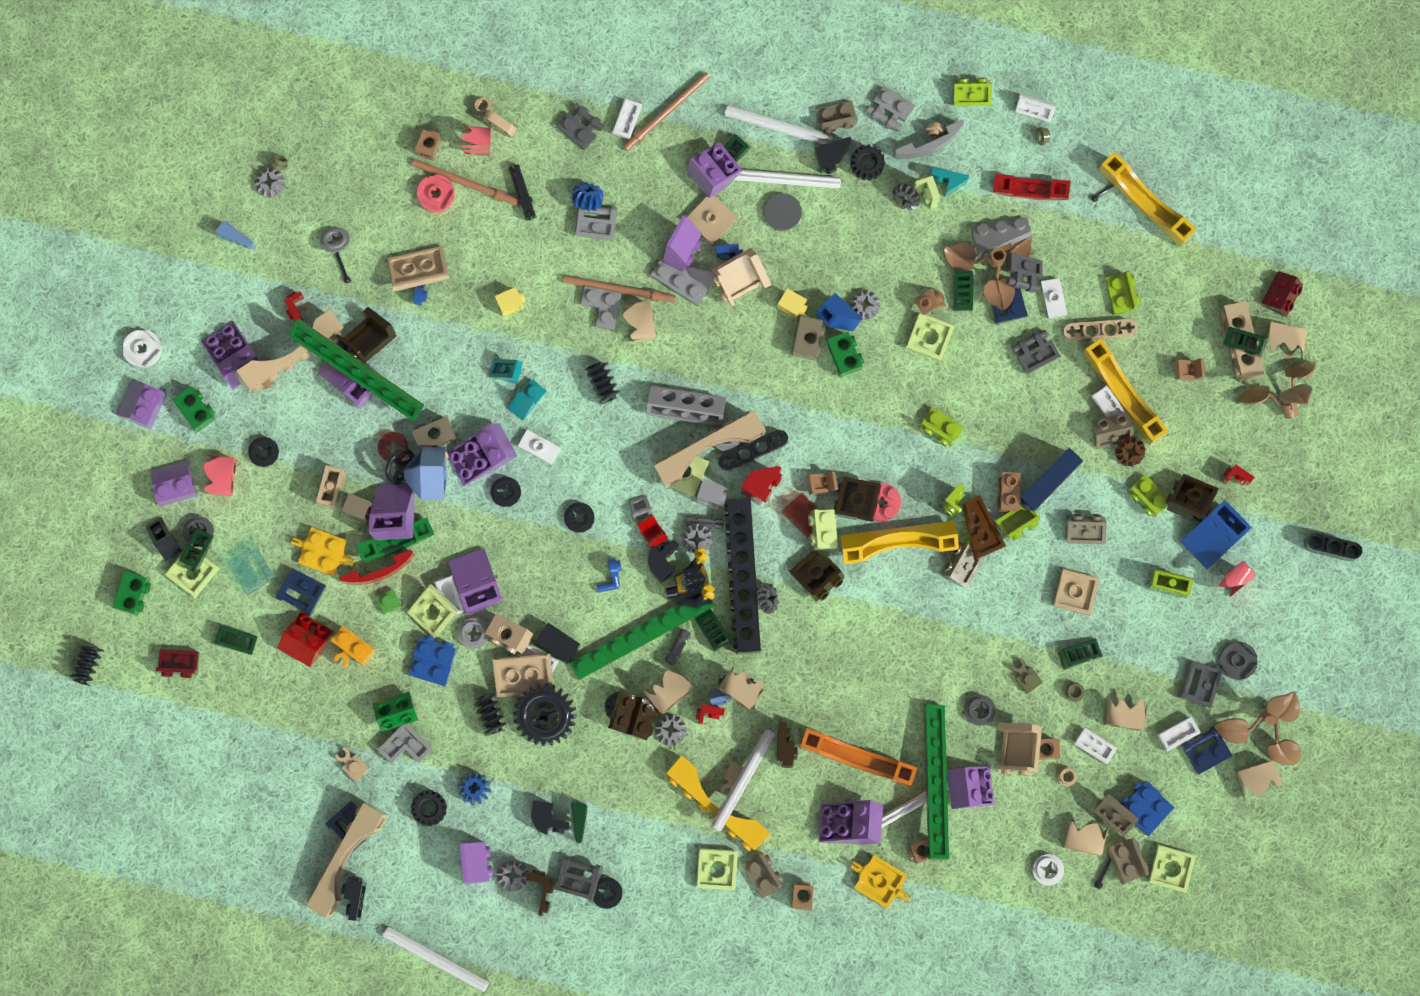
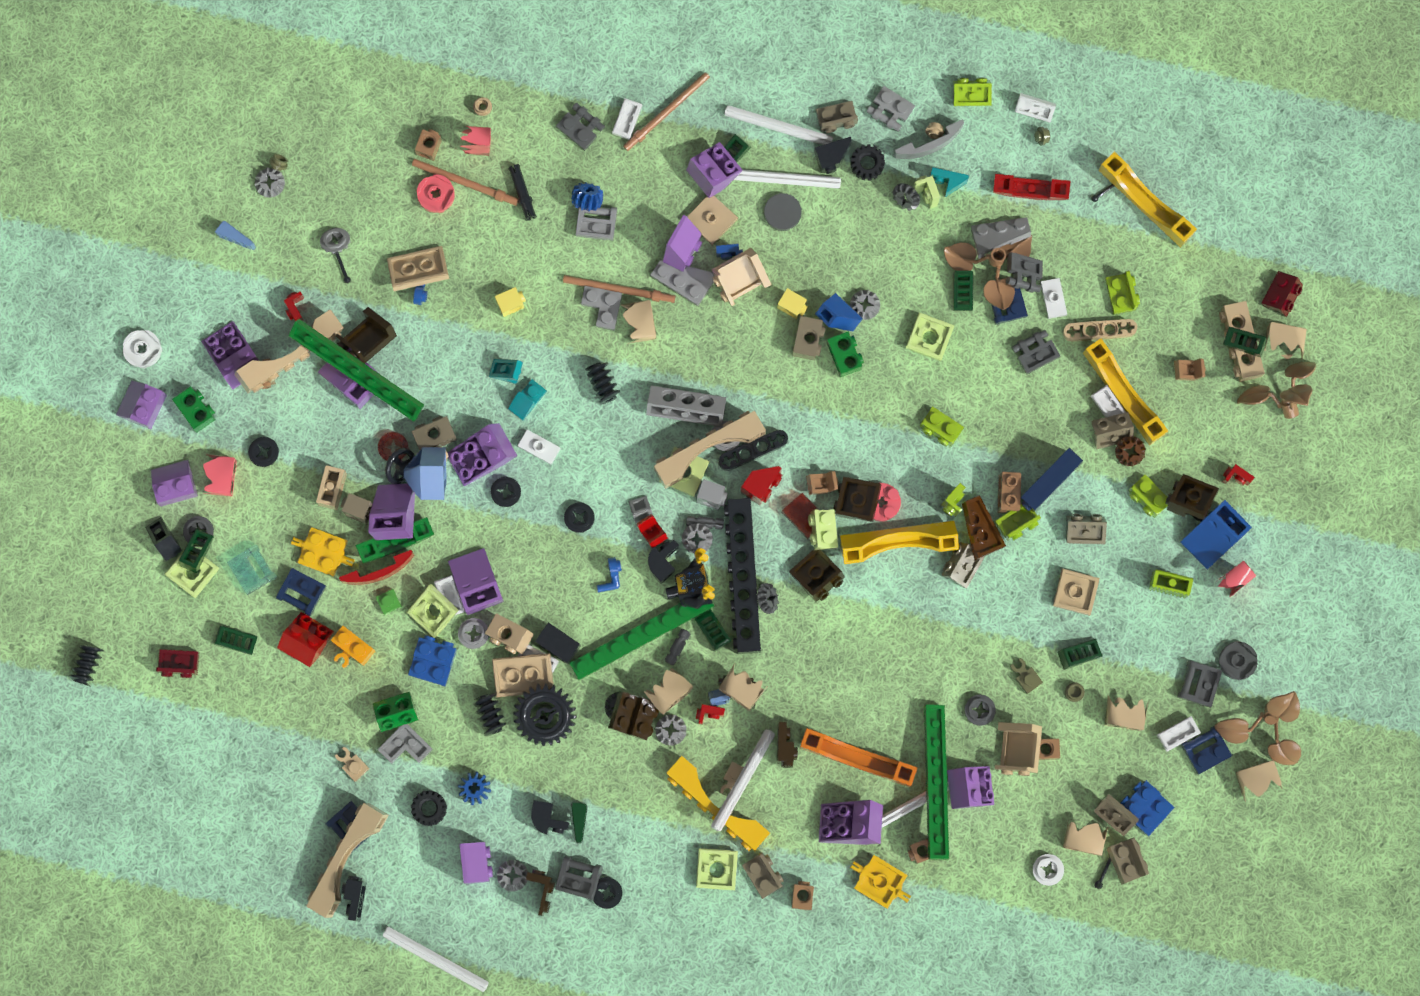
green brick [112,571,151,616] -> none
tan beam [482,110,517,138] -> none
medium nougat bracket [914,289,946,315] -> none
tan plate [1057,767,1077,787] -> none
white plate [1073,727,1117,765] -> none
yellowish green piece [1148,845,1196,893] -> none
black beam [1304,533,1363,562] -> none

